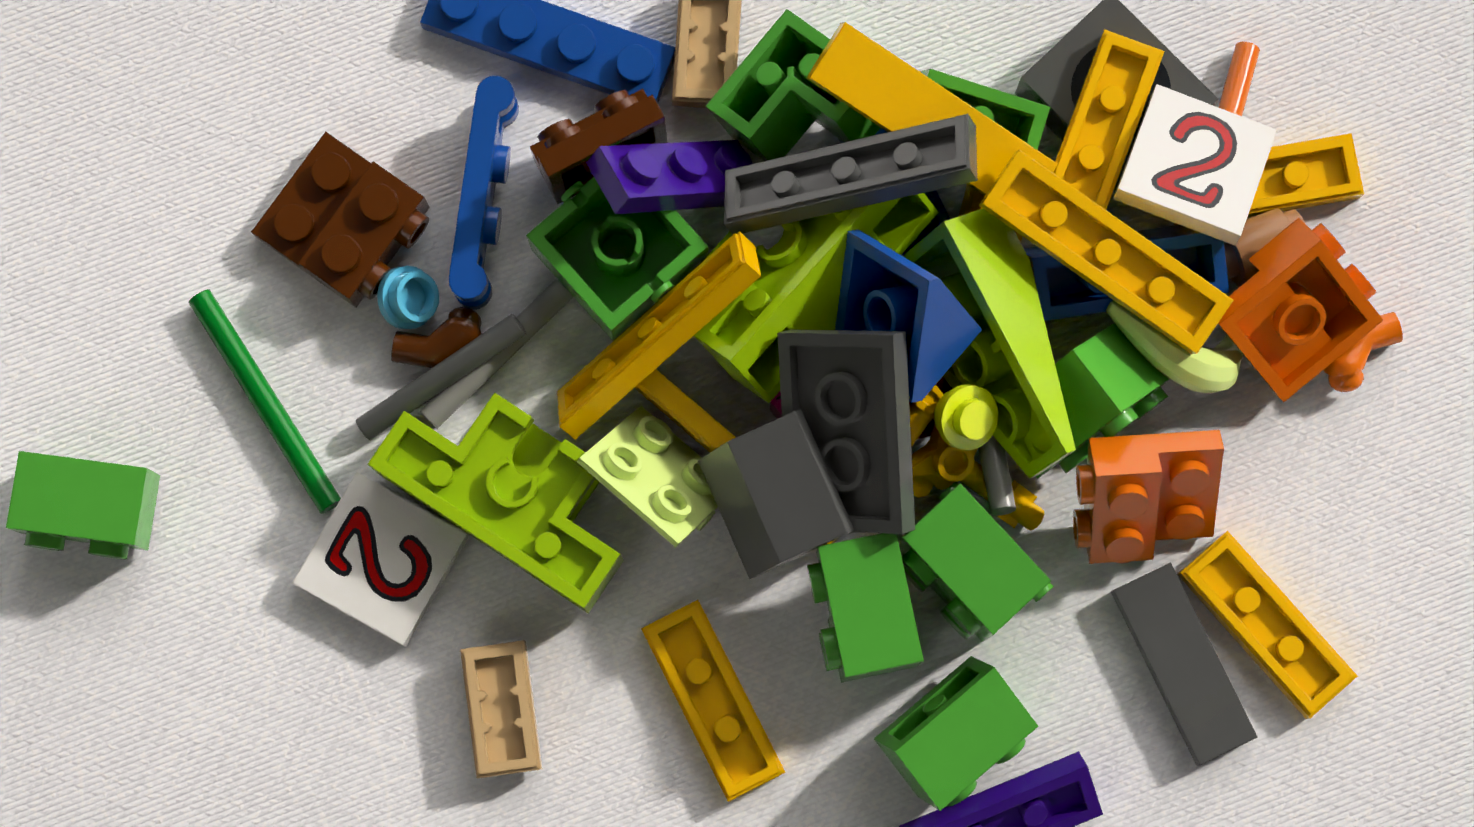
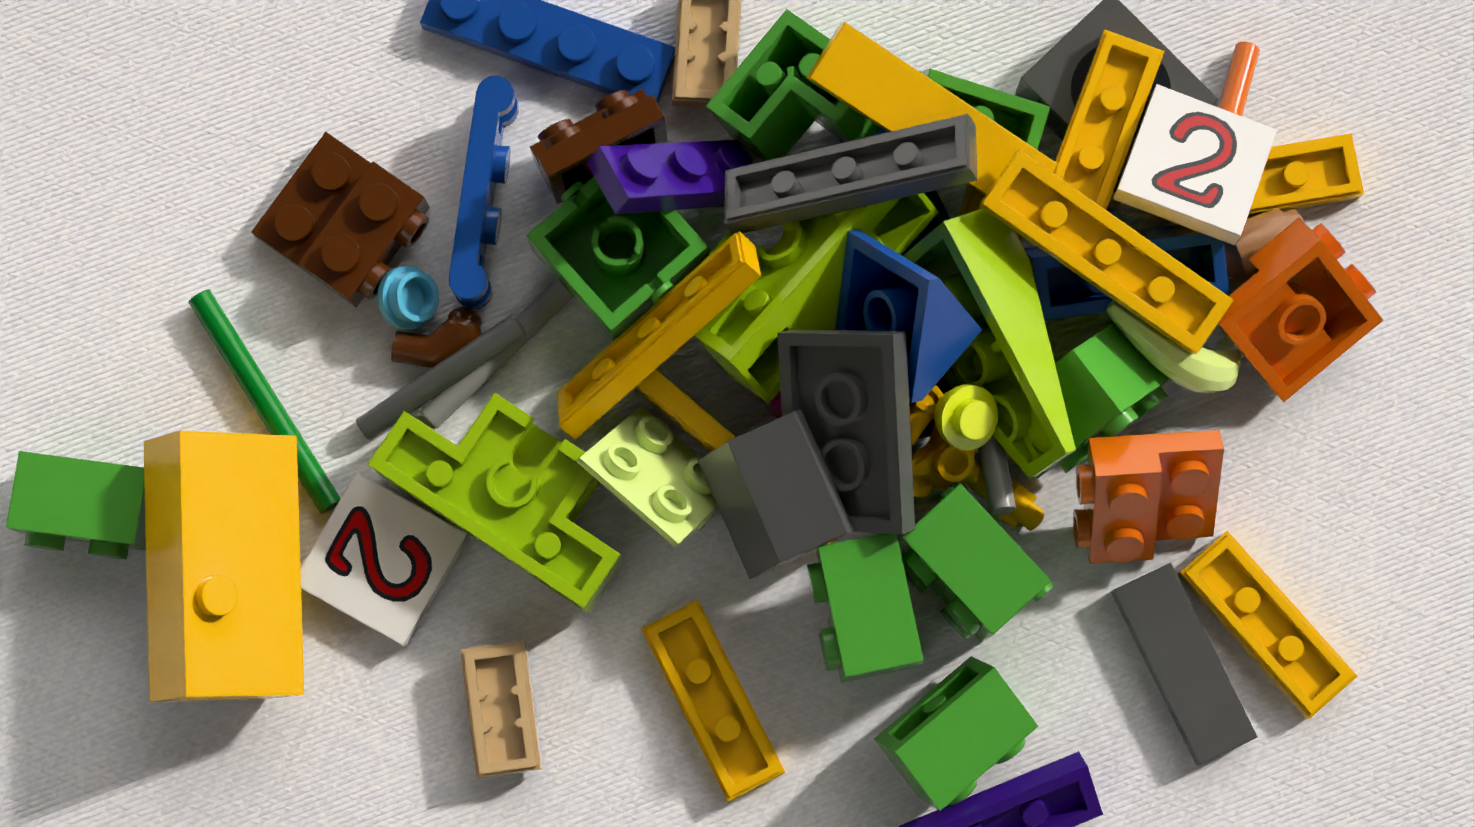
orange arm [1324,312,1403,392] -> none
none -> yellow brick [143,431,304,702]

